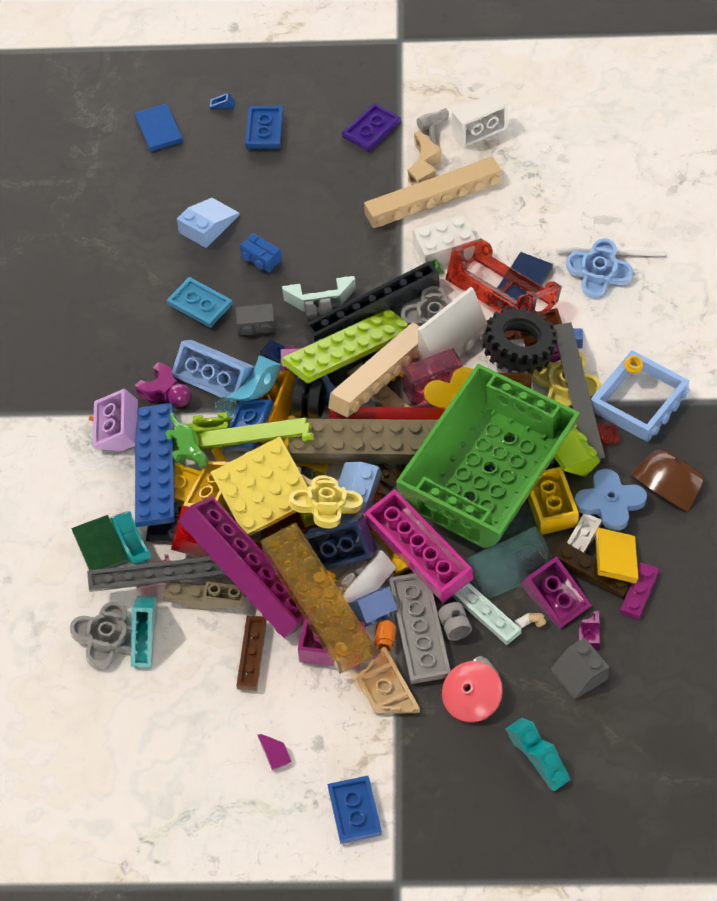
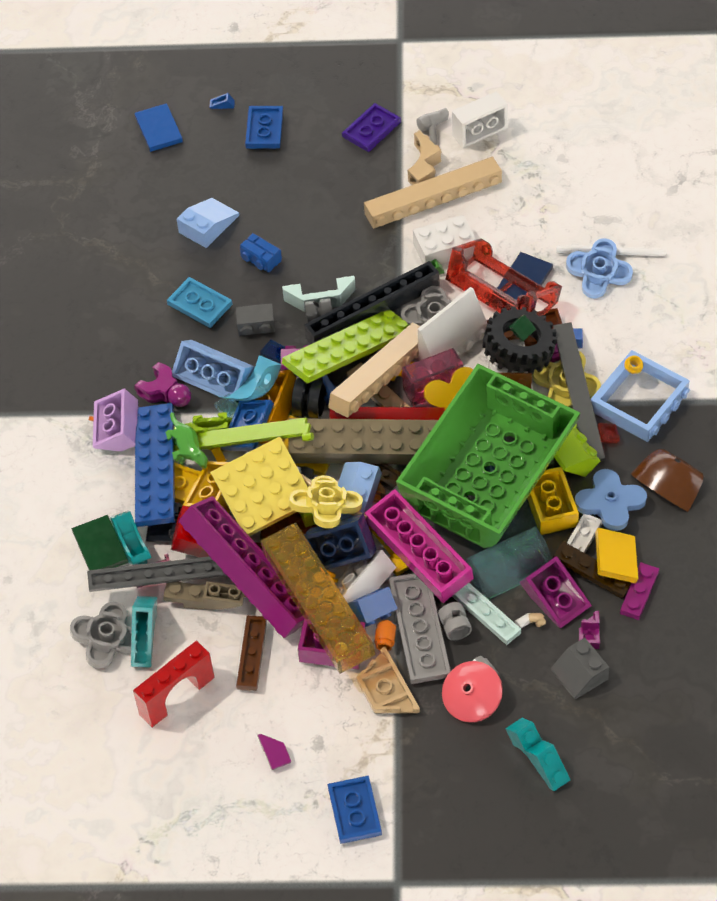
none -> red arch [133,640,215,727]
none -> dark green tile [509,315,536,342]

